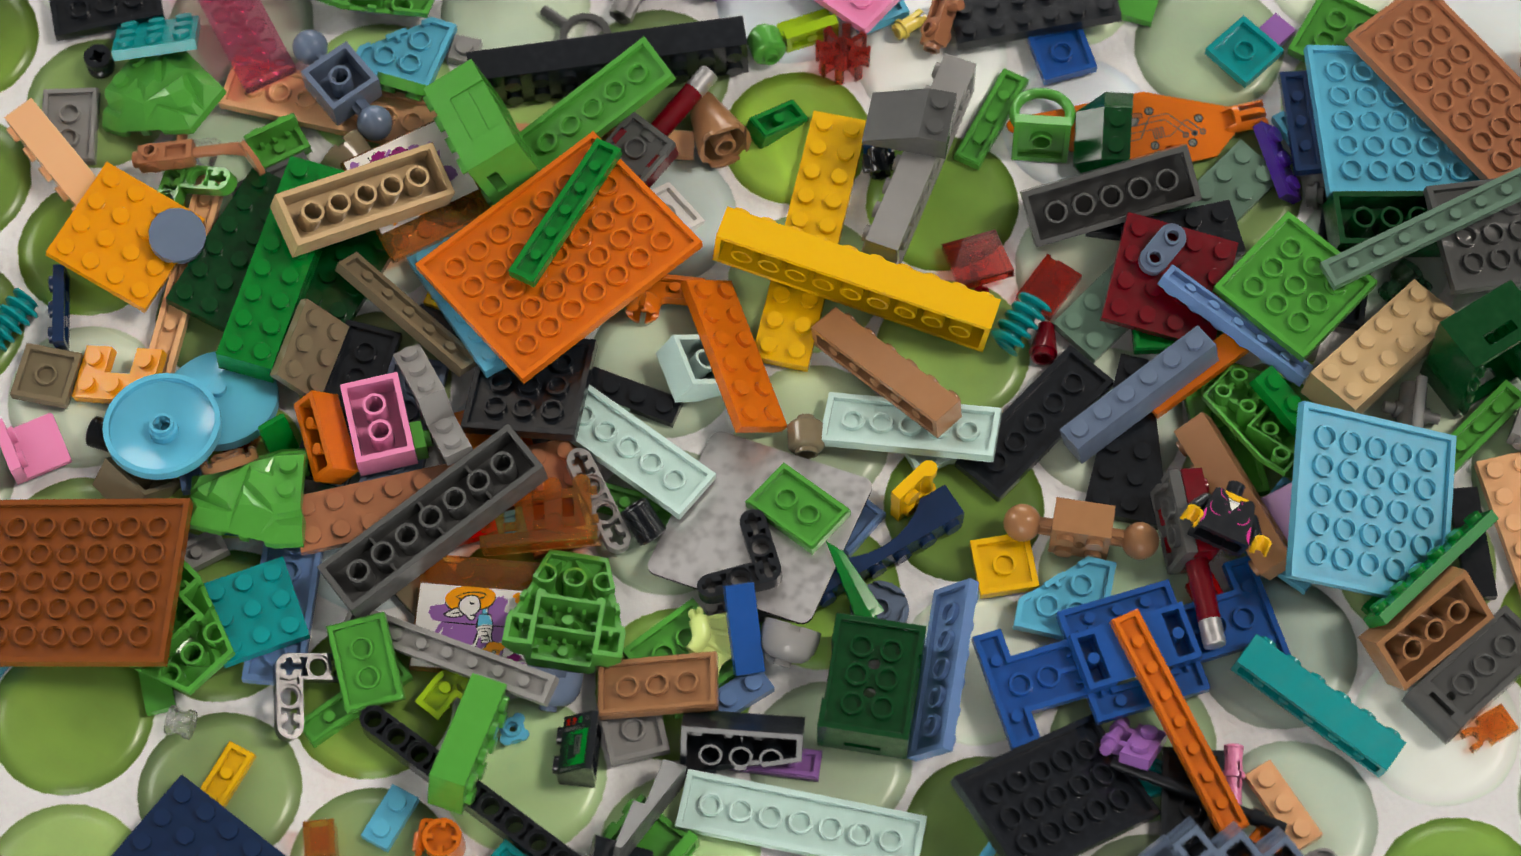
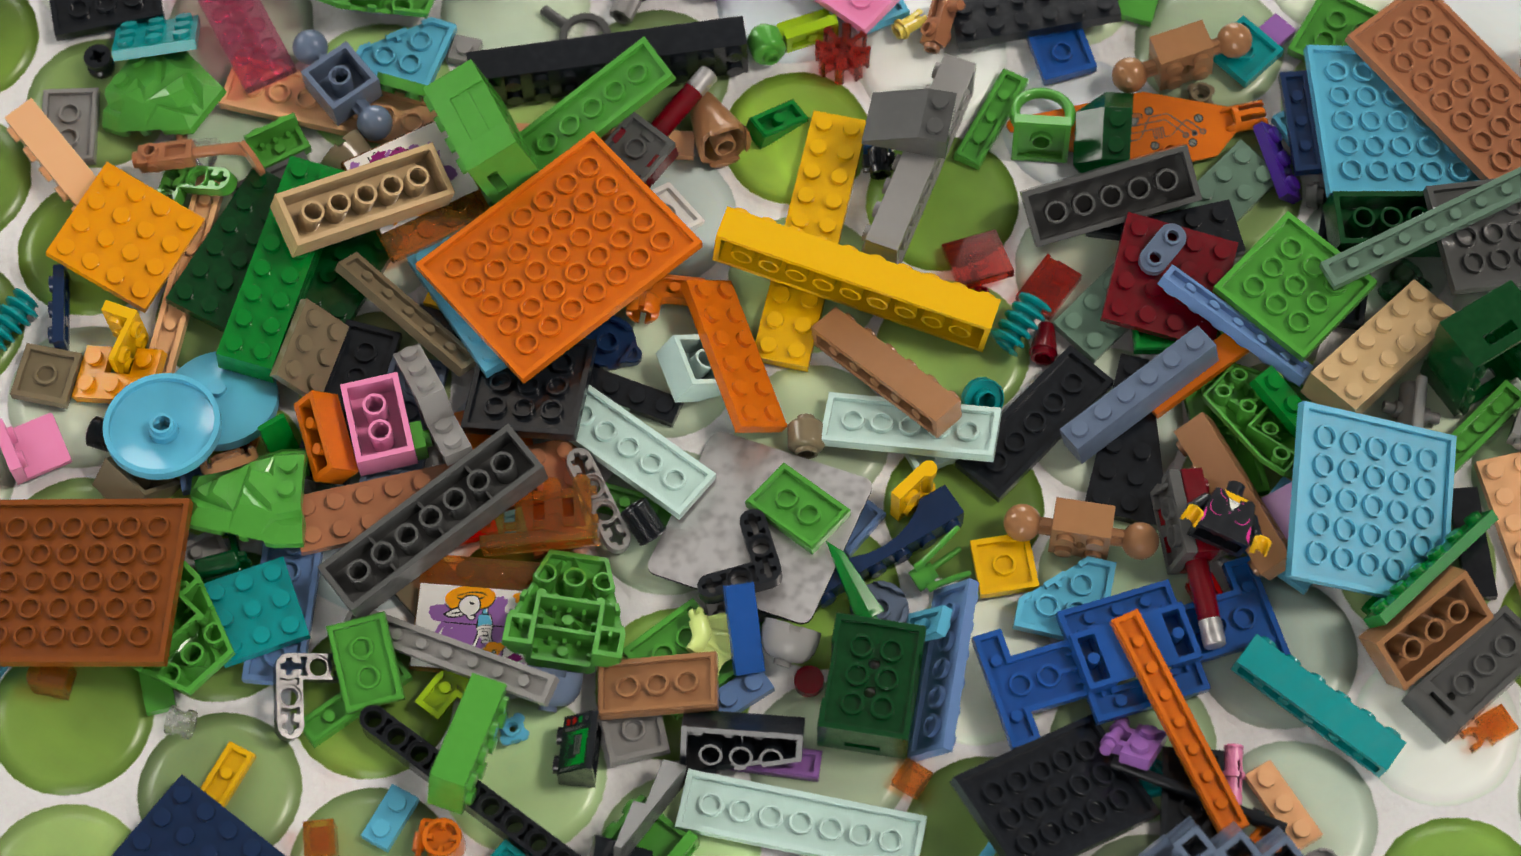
sand blue tile [148,208,206,264] -> none
green plate [508,138,622,287] -> none
none -> clear orange brick [26,667,77,700]
none -> yellow bracket [101,300,149,374]
none -> dark green piece [194,533,252,583]
none -> dark blue tile [583,316,642,371]
none -> dark red tile [794,665,824,697]
none -> clear orange tile [891,757,933,800]
none -> medium azure plate [906,605,953,642]
none -> bright green plant [908,526,971,593]
none -> teal plate [961,377,1004,409]
none -> medium nougat brick [1112,20,1253,93]
none -> dark tan plate [1187,82,1215,104]

